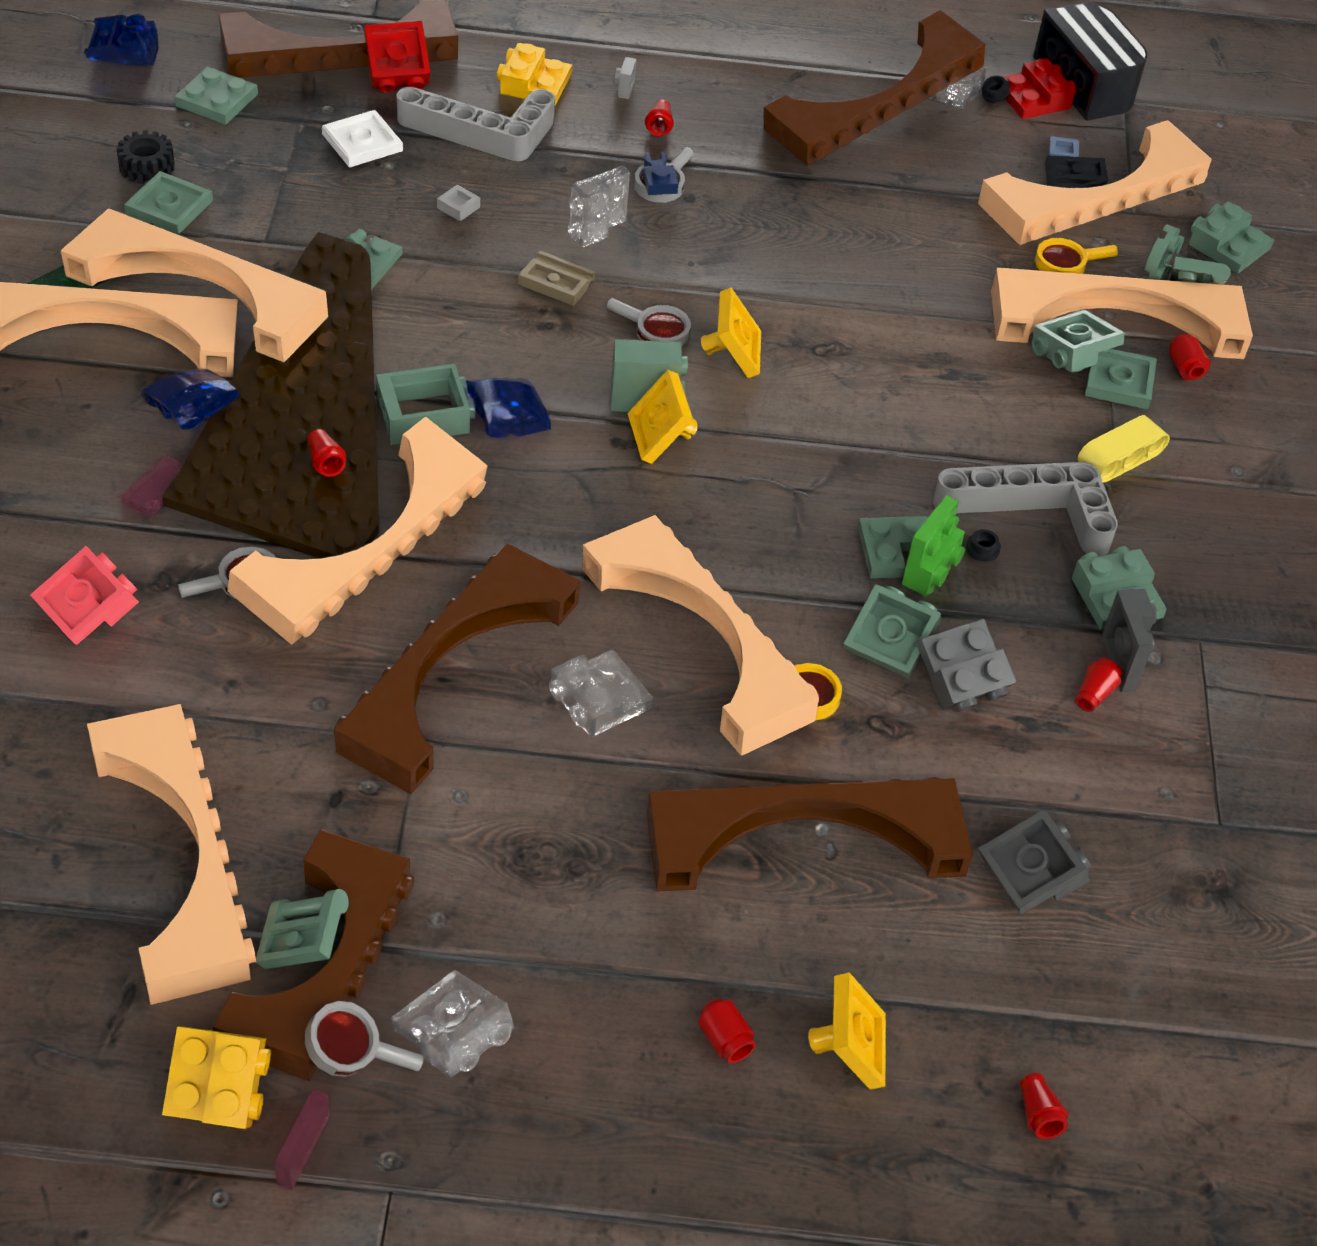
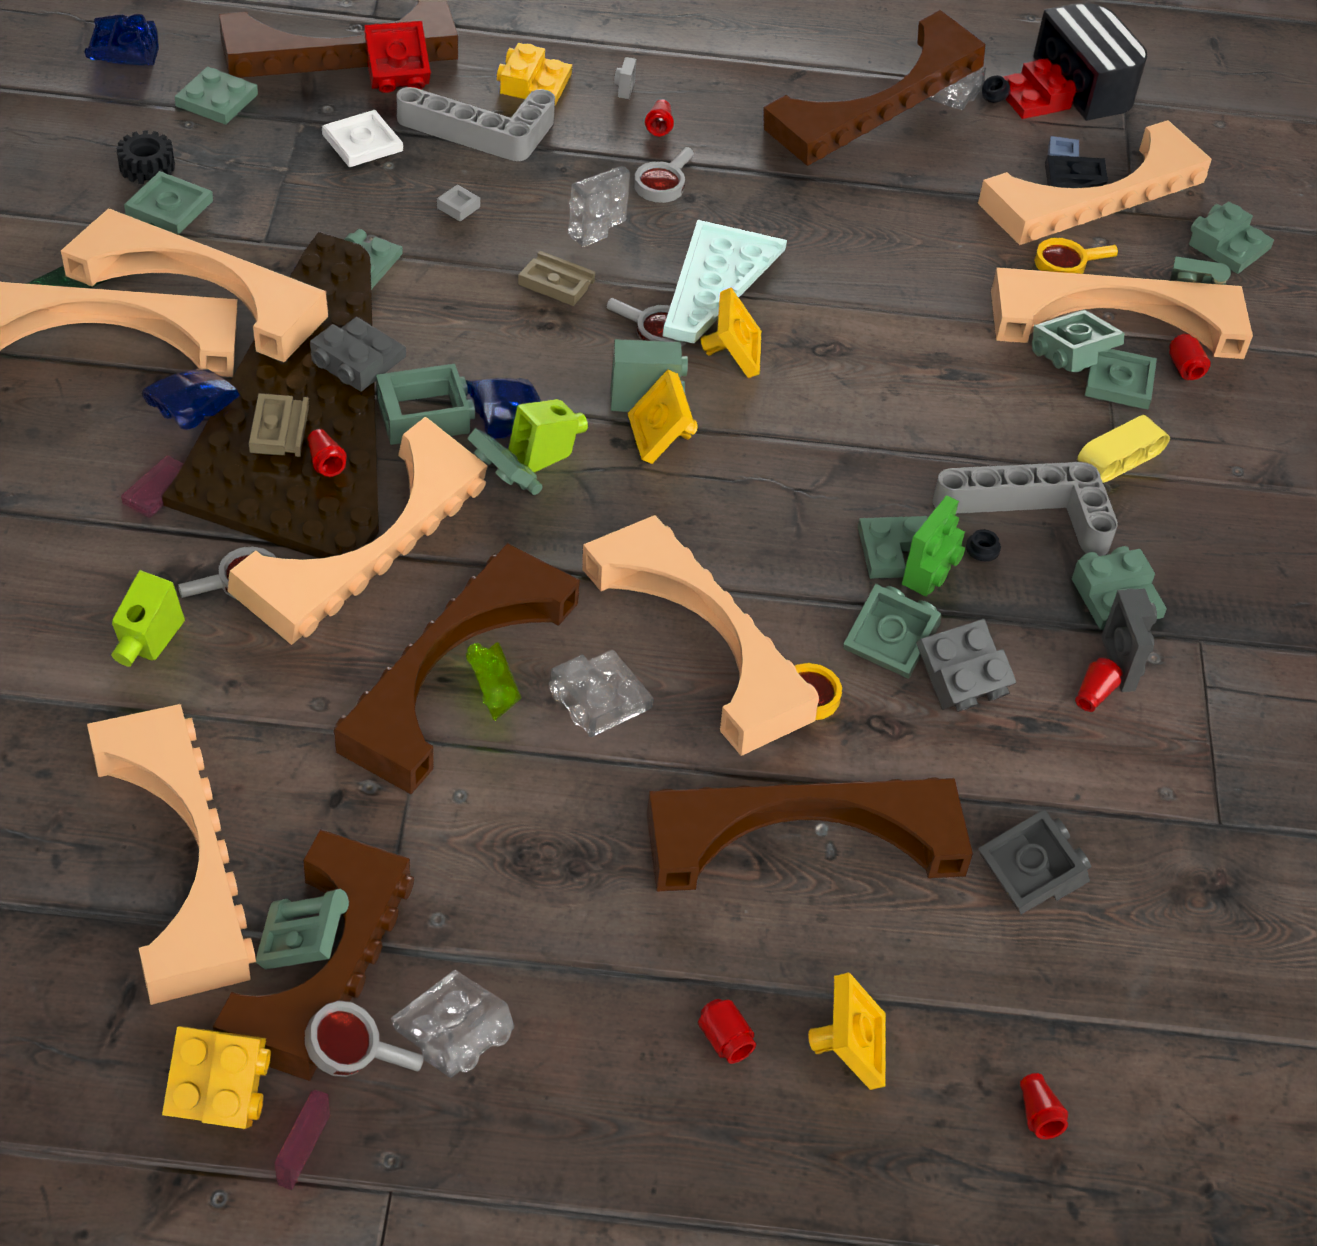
coral plate [30,546,139,646] -> none
dark blue plate [643,152,679,195] -> none
sand green plate [1142,224,1185,280] -> none
none -> lime torso [111,570,185,667]
none -> dark tan plate [249,393,309,457]
none -> dark grey plate [310,317,406,392]
none -> clear neon green hinge [466,642,522,721]
none -> sand green plate [467,428,543,495]
none -> lime torso [508,399,588,472]
none -> light aqua wing [662,220,787,343]

